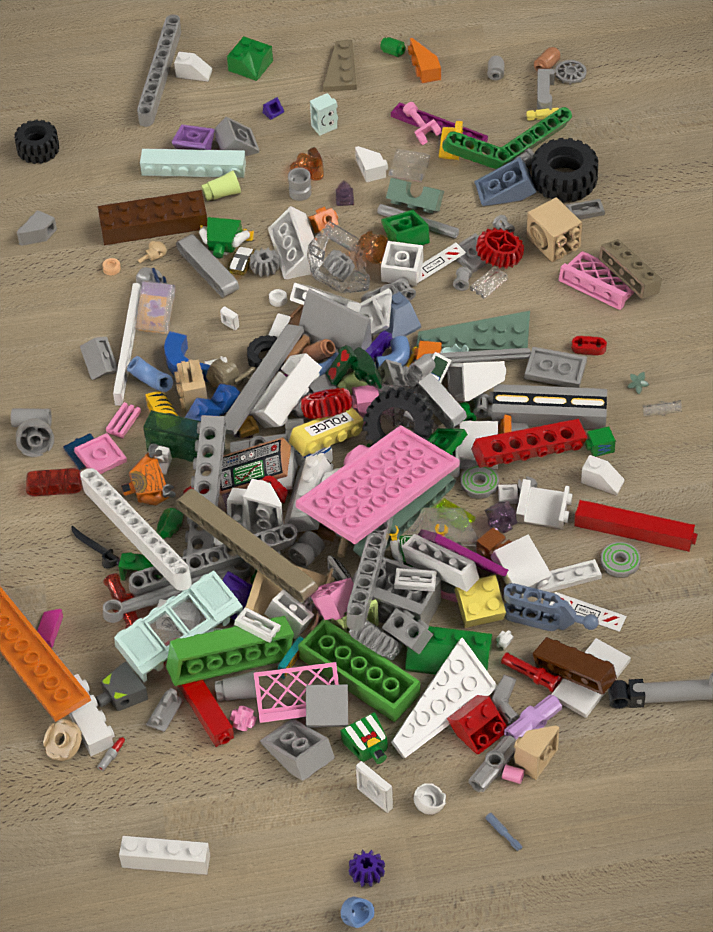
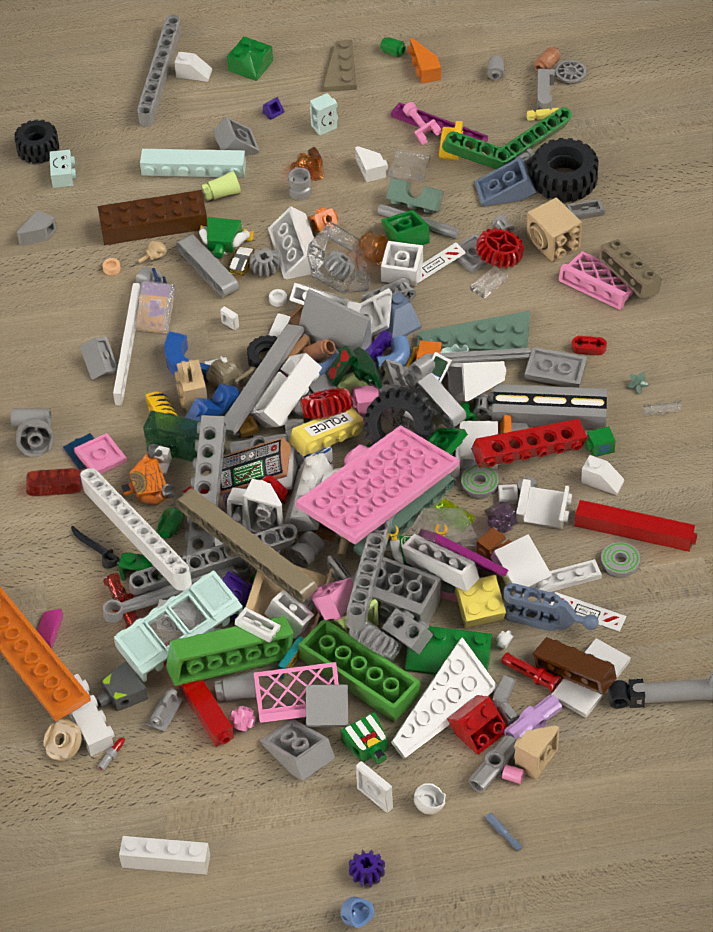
bright pink tile [106,402,141,438] -> none
medium blue cylinder [127,356,173,392] -> none
medium lavender slope [172,124,214,150] -> none
clear purple plate [336,180,354,206] -> none
white tile [394,568,437,591] -> none
light grey bush [453,267,472,291] -> none
none -> light aqua brick [50,150,76,188]

